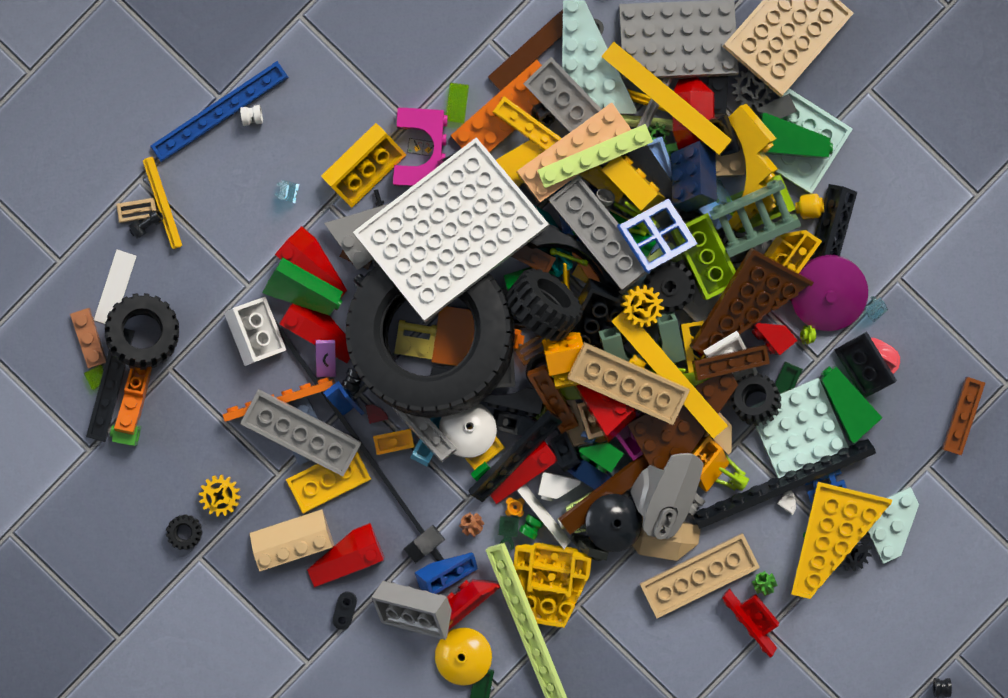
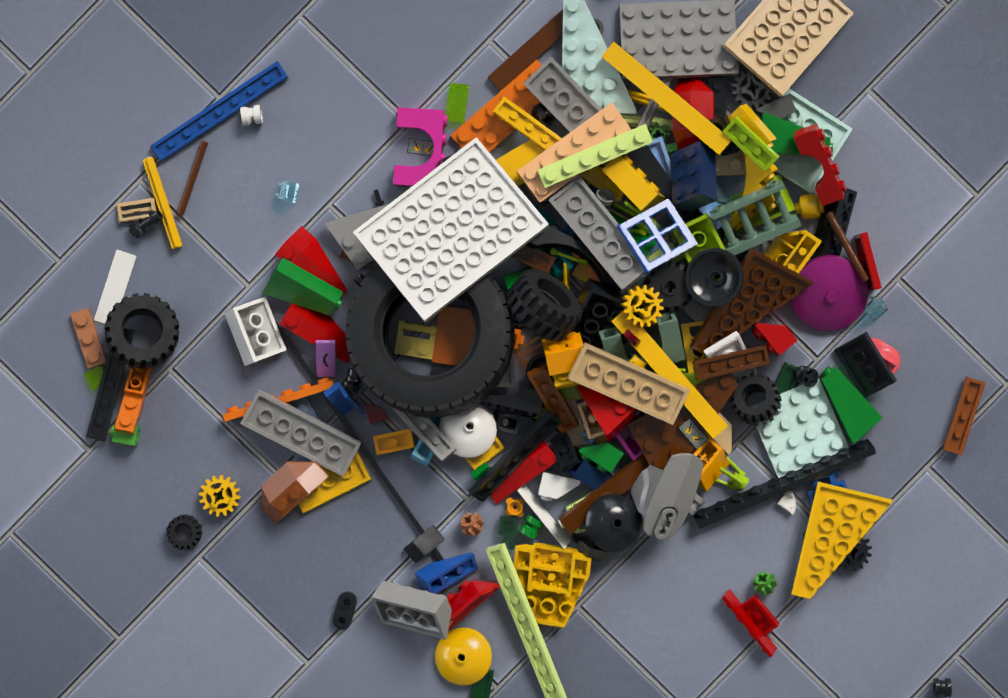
tan slope [250,509,334,572] -> none
red wedge [307,523,385,587] -> none
yellow slope [321,123,406,208] -> none
tan wedge [632,515,701,561] -> none
tan plate [639,533,760,618] -> none
lime plate [800,325,816,345] -> none
light aqua plate [868,487,919,564] -> none
none -> reddish brown bar [176,140,208,215]
none -> wedge [261,461,329,524]
none -> dark red tile [622,329,641,347]
none -> light grey sticker [678,418,708,449]
none -> black dish [685,248,744,307]
none -> lime plate [722,116,780,172]
none -> red arch [794,123,847,206]
none -> black wheel [794,365,819,387]
none -> reddish brown bar [825,212,870,283]
none -> red tile [854,232,882,291]

